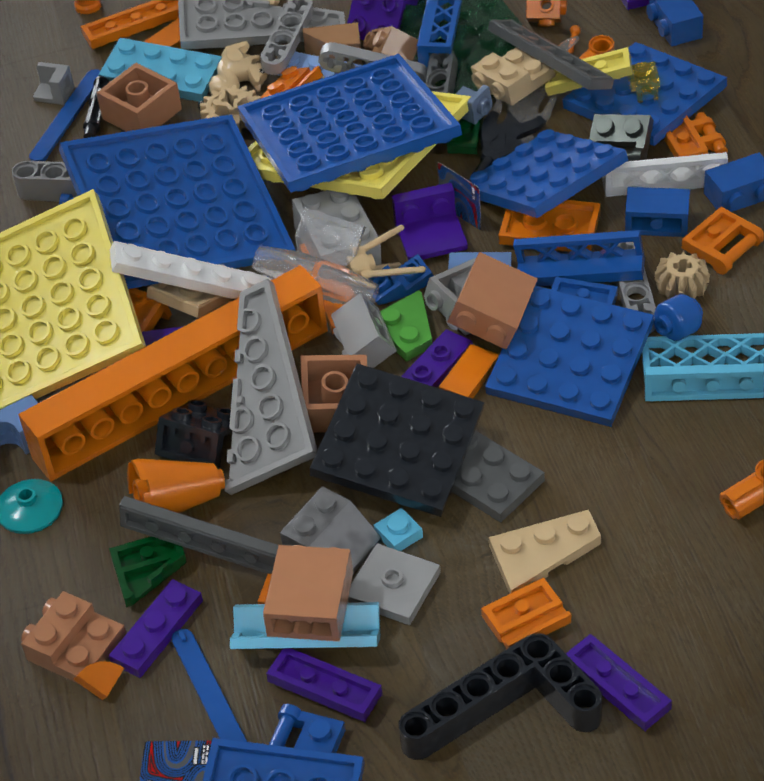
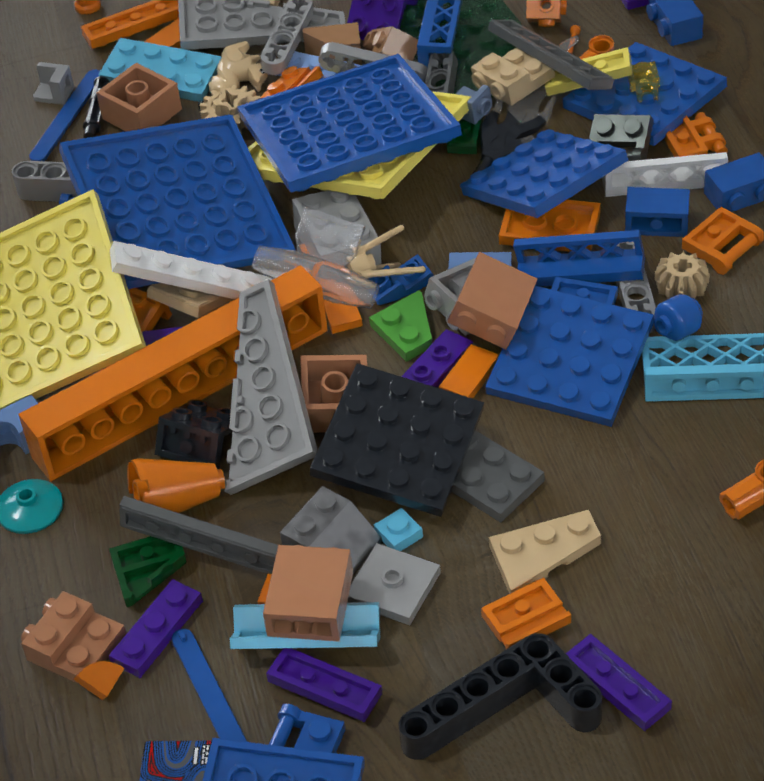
light grey brick [331,292,397,368] -> none
dark purple bracket [392,182,468,260] -> none
sticker [437,162,481,230] -> none

